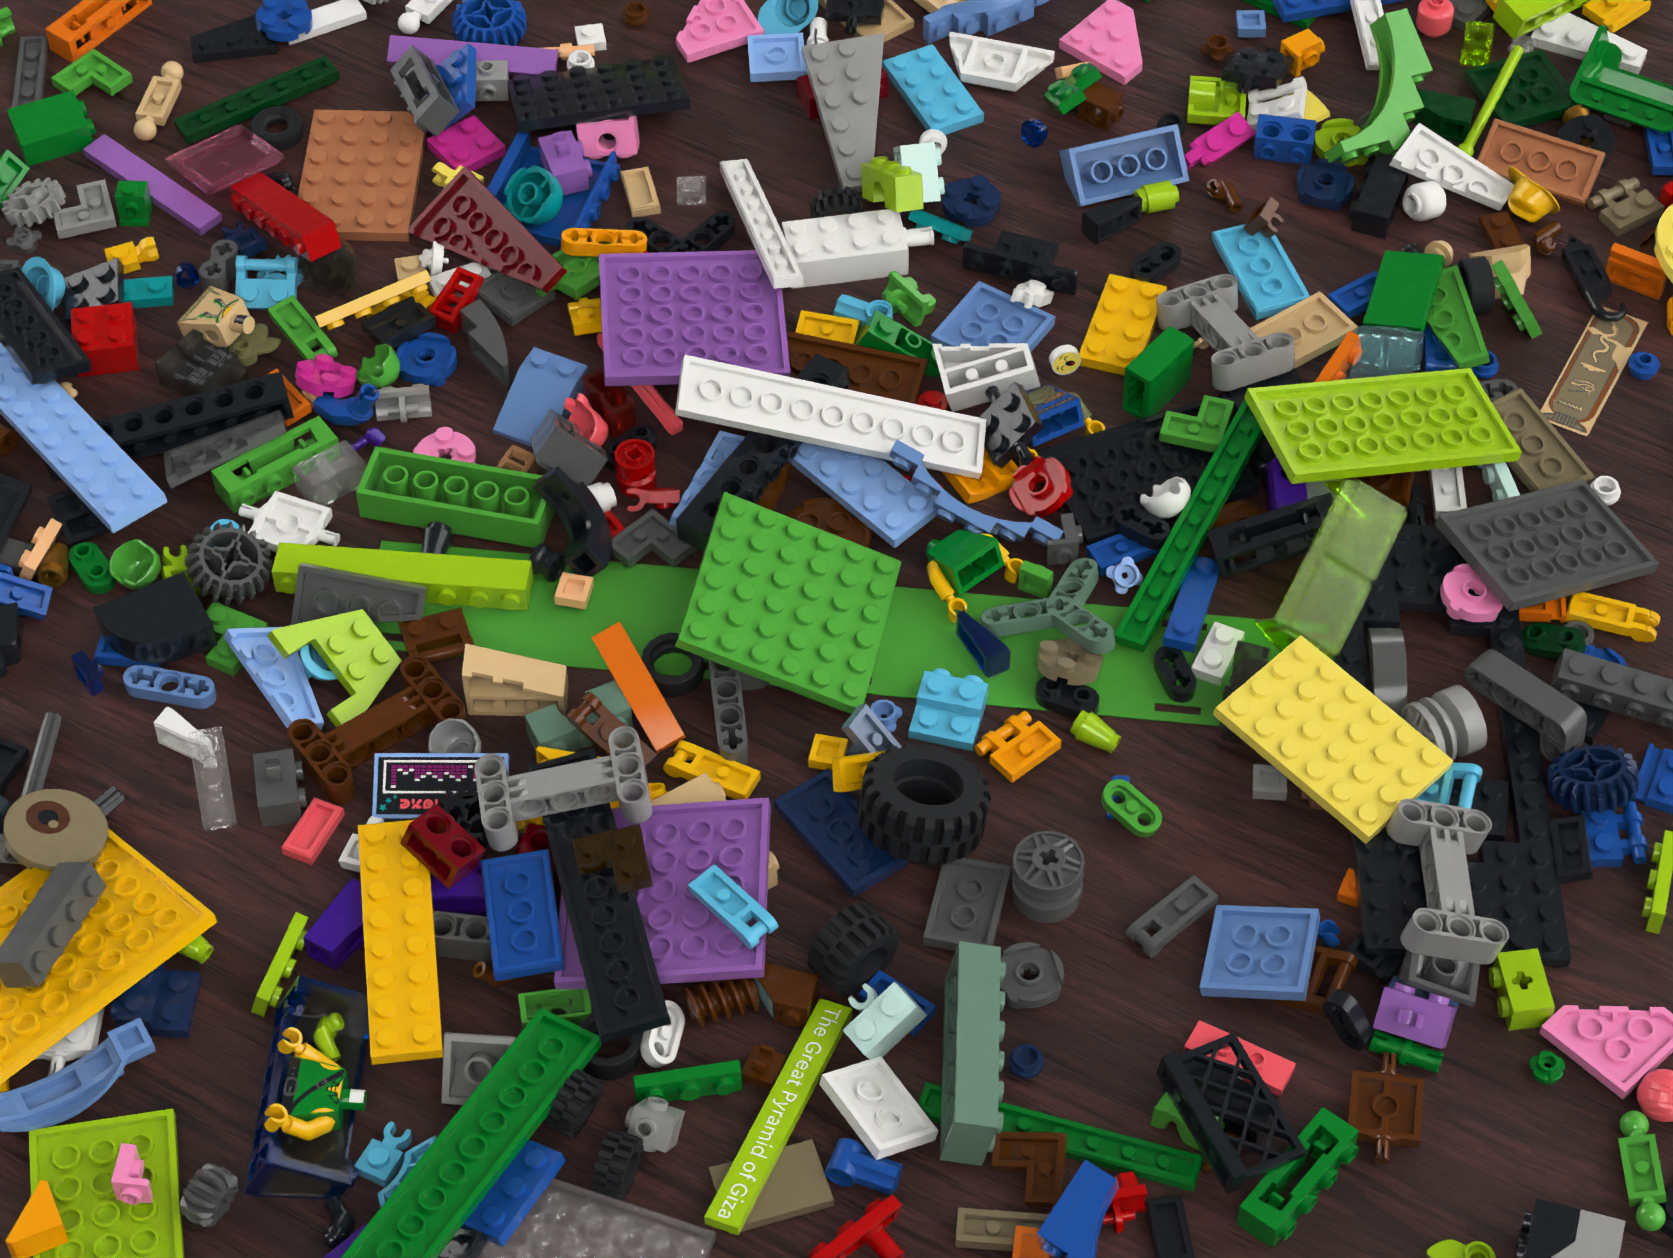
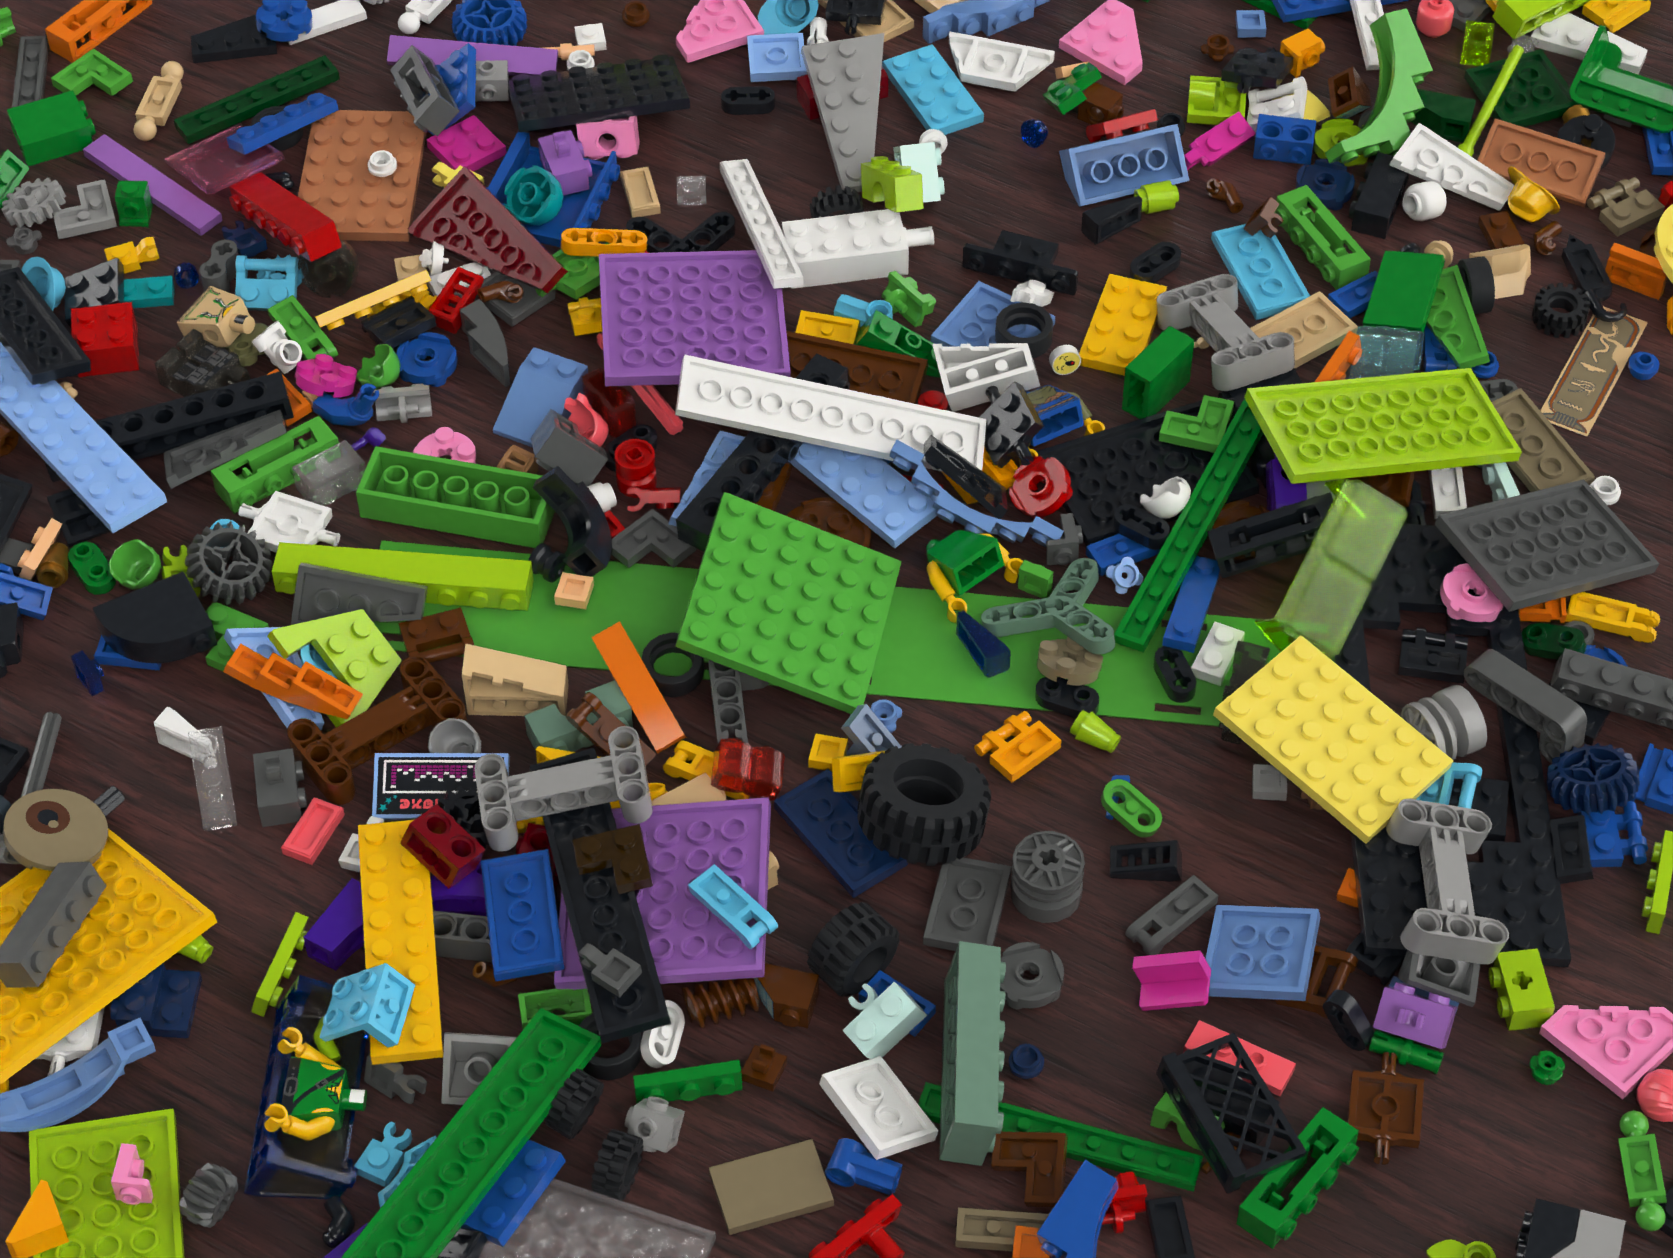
medium blue beam [123,665,217,709] -> none
black cone [421,522,453,554] -> none
lime tile [704,998,853,1236] -> none
teal plate [908,210,973,244] -> none
medium azure plate [908,668,988,751] -> none
dark blue plate [943,175,1001,227] -> none
blue hand [1317,919,1341,947] -> none
dark grey arch [1364,628,1407,717] -> none
bright green plate [1491,260,1543,339] -> none
none -> orange slope [223,643,363,719]
none -> blue plate [227,93,339,155]
none -> white plate [252,321,302,374]
none -> medium azure bracket [320,963,415,1048]
none -> dark grey plate [364,1054,427,1104]
none -> white plate [368,150,397,177]
none -> reddish brown arm [478,280,524,303]
none -> dark grey plate [578,943,642,998]
none -> clear red brick [711,738,785,801]
none -> black beam [721,86,775,115]
none -> black wing [923,435,1008,519]
none -> black tyre [995,302,1053,358]
none -> red plate [1086,109,1158,143]
none -> black slope [1110,840,1182,882]
none -> dark pink panel [1132,950,1211,1011]
none -> bright green brick [1275,185,1371,290]
none -> reddish brown slope [1328,66,1372,119]
none -> black plate [1398,627,1468,684]
none -> black tyre [1532,283,1590,338]

